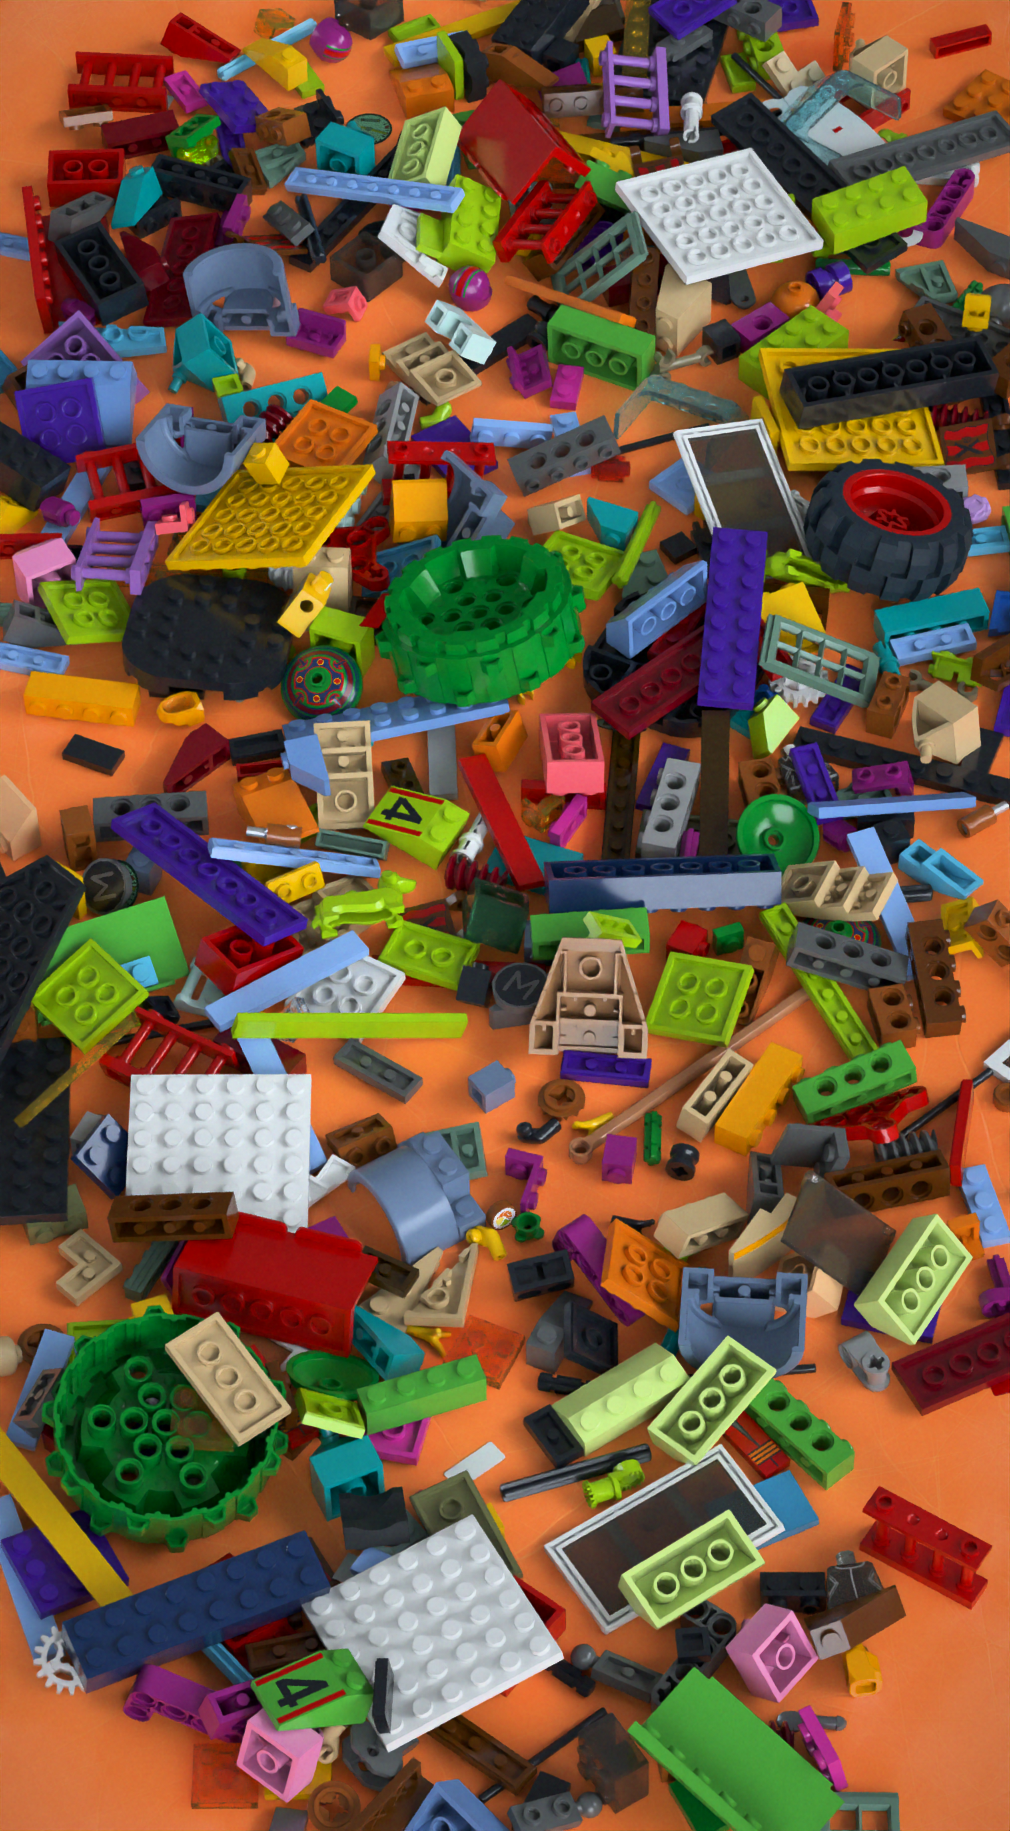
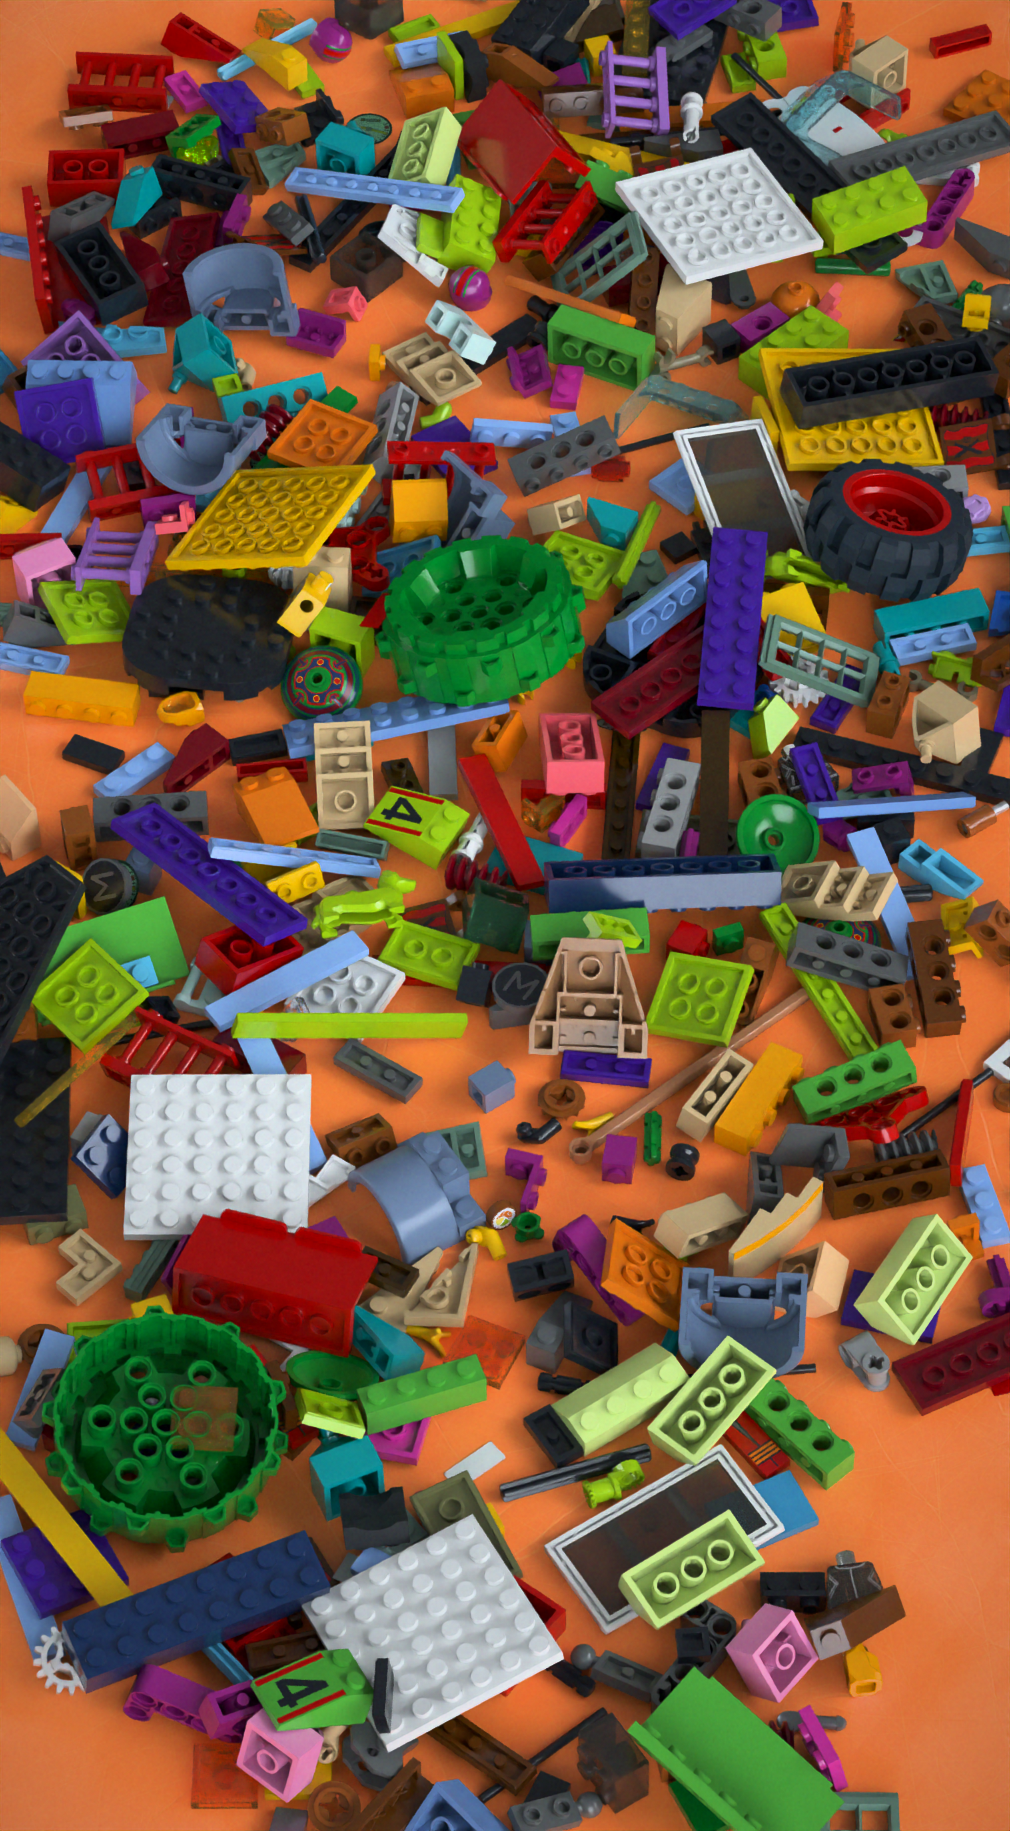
magenta arm [40,496,80,527] -> none
reddish brown brick [107,1191,239,1243] -> none
tan plate [165,1312,291,1447] -> none
yellow brick [243,443,289,485] -> none
dark orange piece [246,823,302,848] -> none
medium blue slope [280,734,331,796] -> none
tan plate [762,51,829,101] -> none
clear smoke piece [781,1170,896,1296] -> none
dark purple wheel [805,260,853,301] -> none
red fence [859,1486,992,1610] -> none
none -> light blue plate [93,742,175,798]

